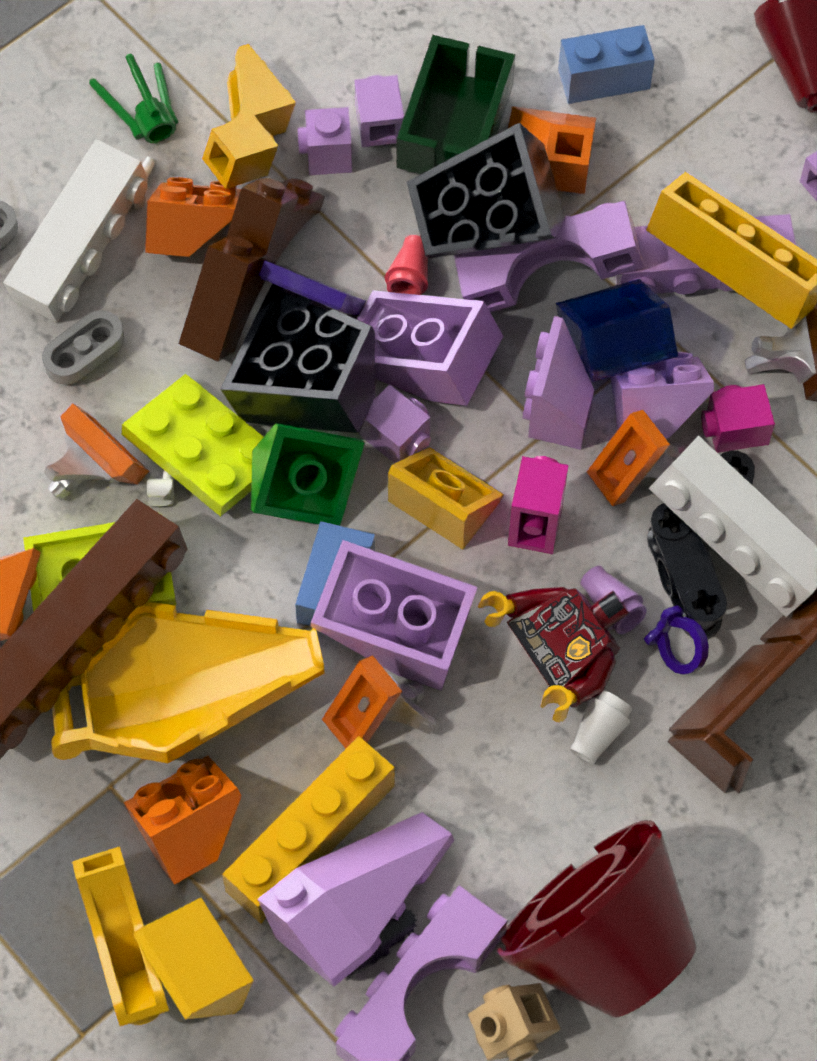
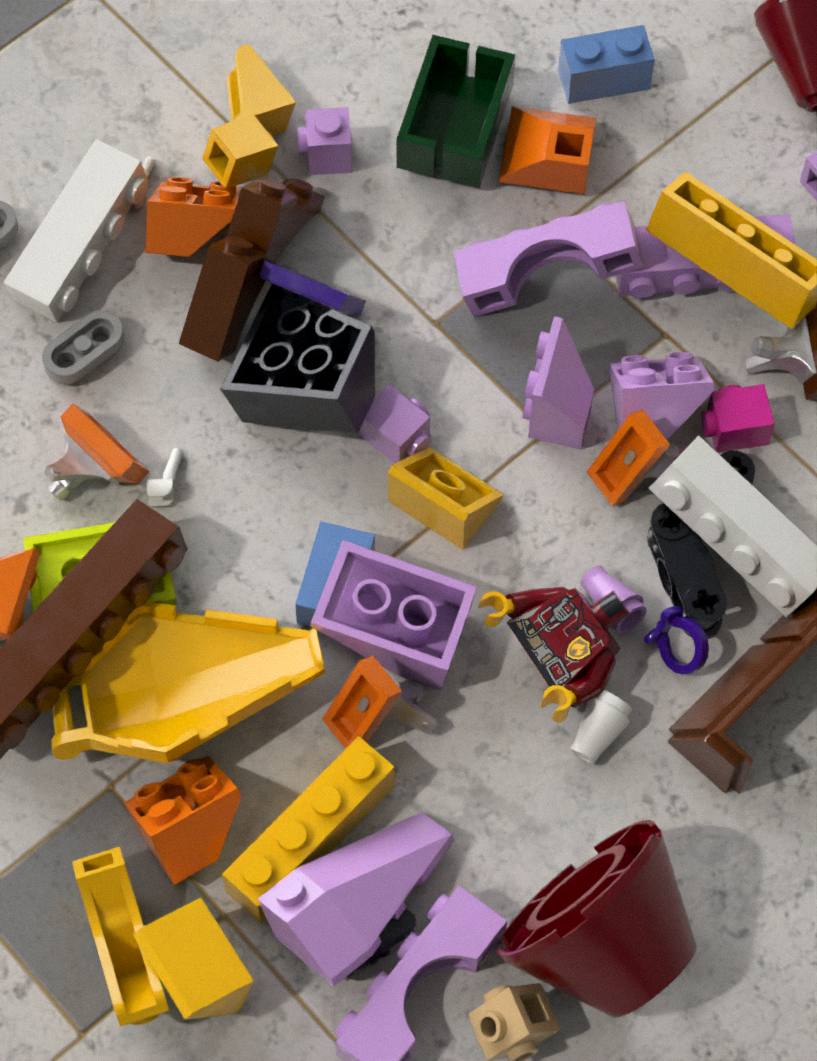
green plant [89,53,179,143] -> none
neon yellow plate [121,374,263,517] -> none
green slope [251,423,365,526] -> none
lavender brick [355,75,404,147] -> none
lavender slope [357,290,503,406] -> none
coral cone [385,235,428,295] -> none
black wedge [407,123,565,259] -> none
dark pink brick [508,456,569,555] -> none
clear blue piece [556,279,678,382] -> none

